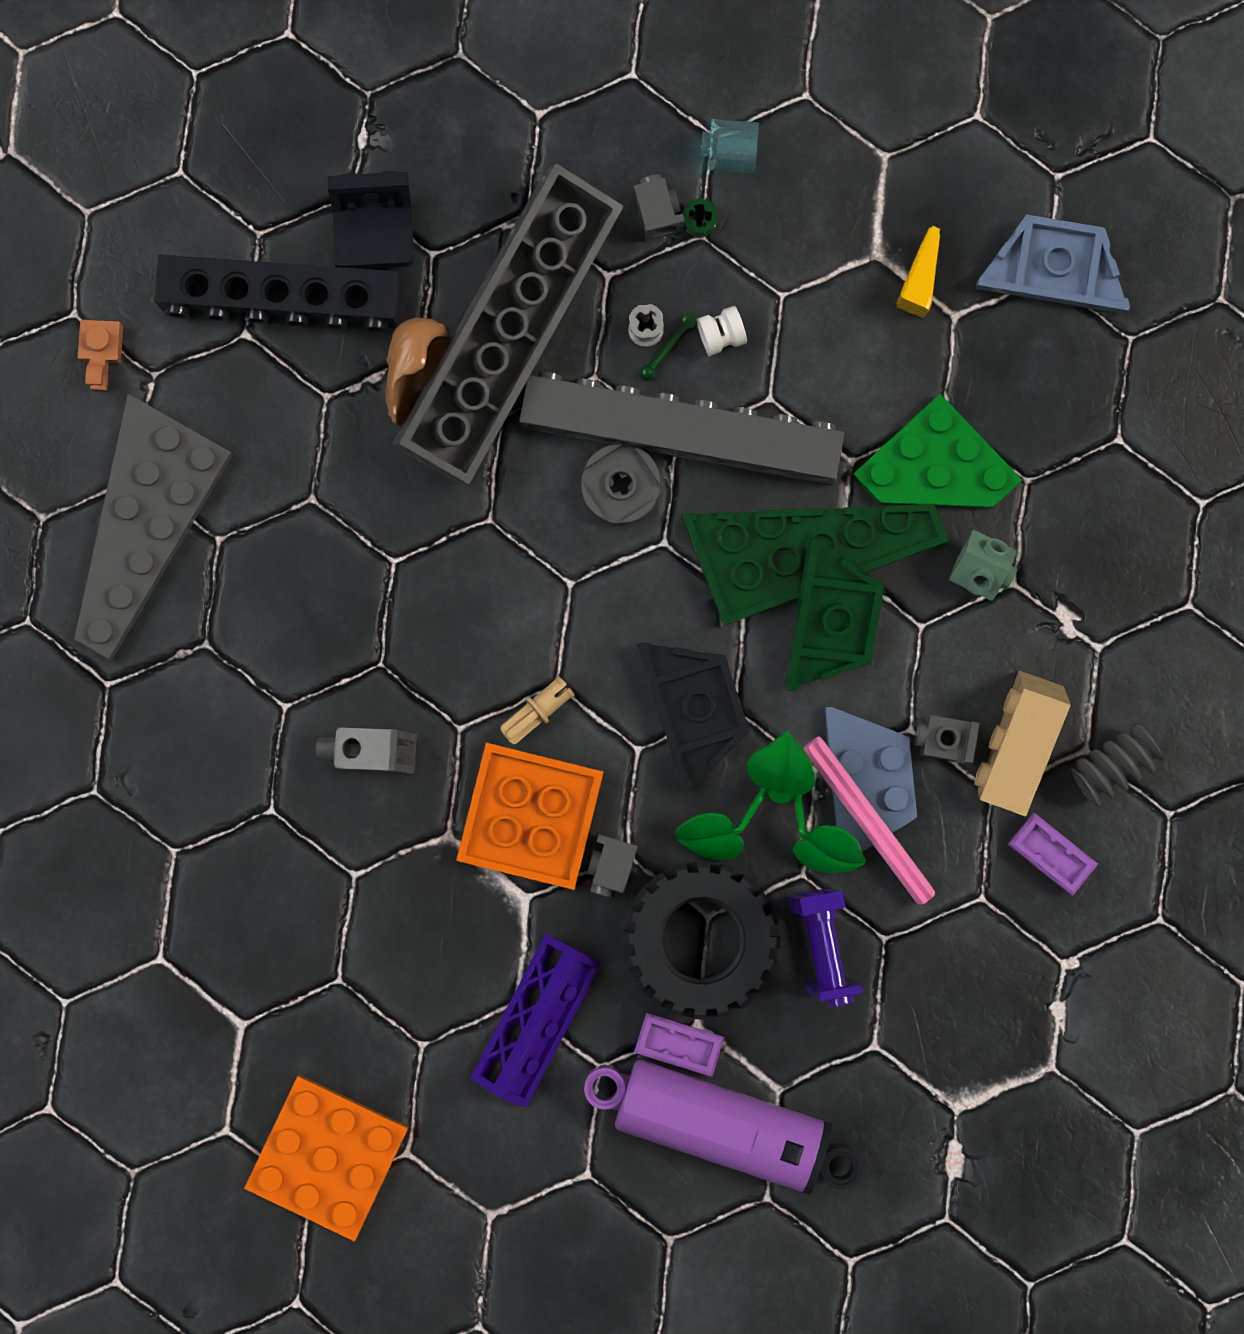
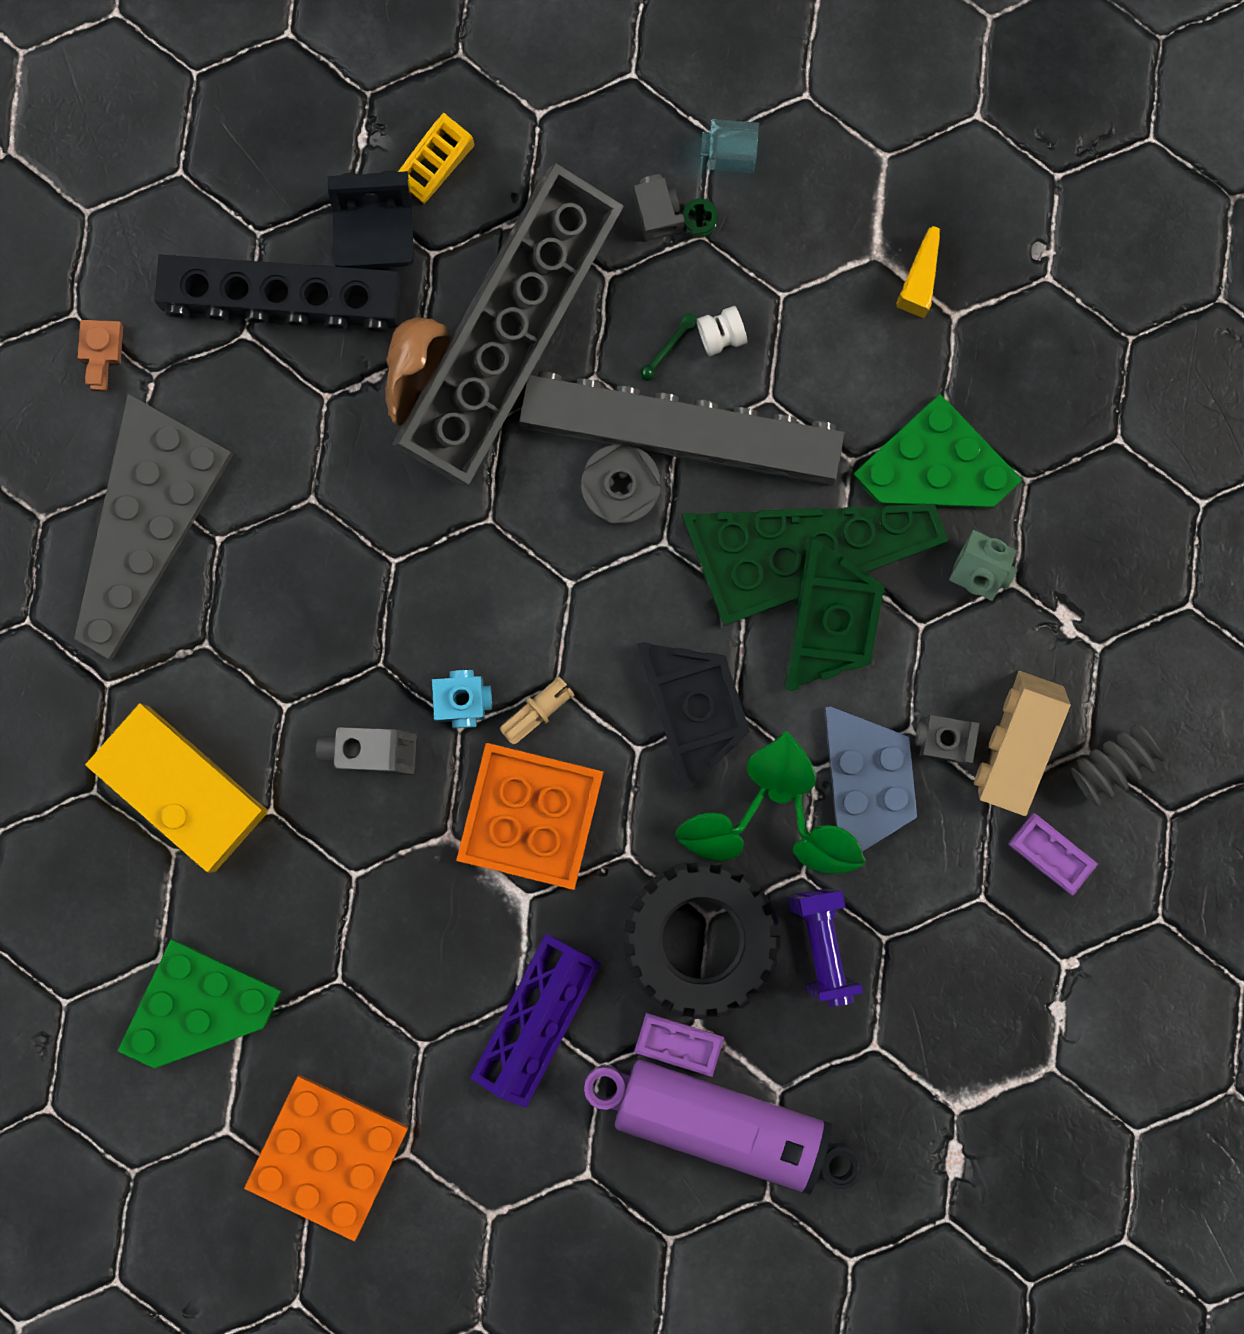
dark grey brick [587,834,638,898] -> none
light grey bush [628,304,664,348] -> none
bright pink axle [804,737,935,905] -> none
sand blue wing [976,214,1130,314] -> none
none -> yellow brick [85,703,269,872]
none -> green plate [118,939,283,1068]
none -> yellow slope [398,113,475,204]
none -> medium azure brick [432,670,492,729]

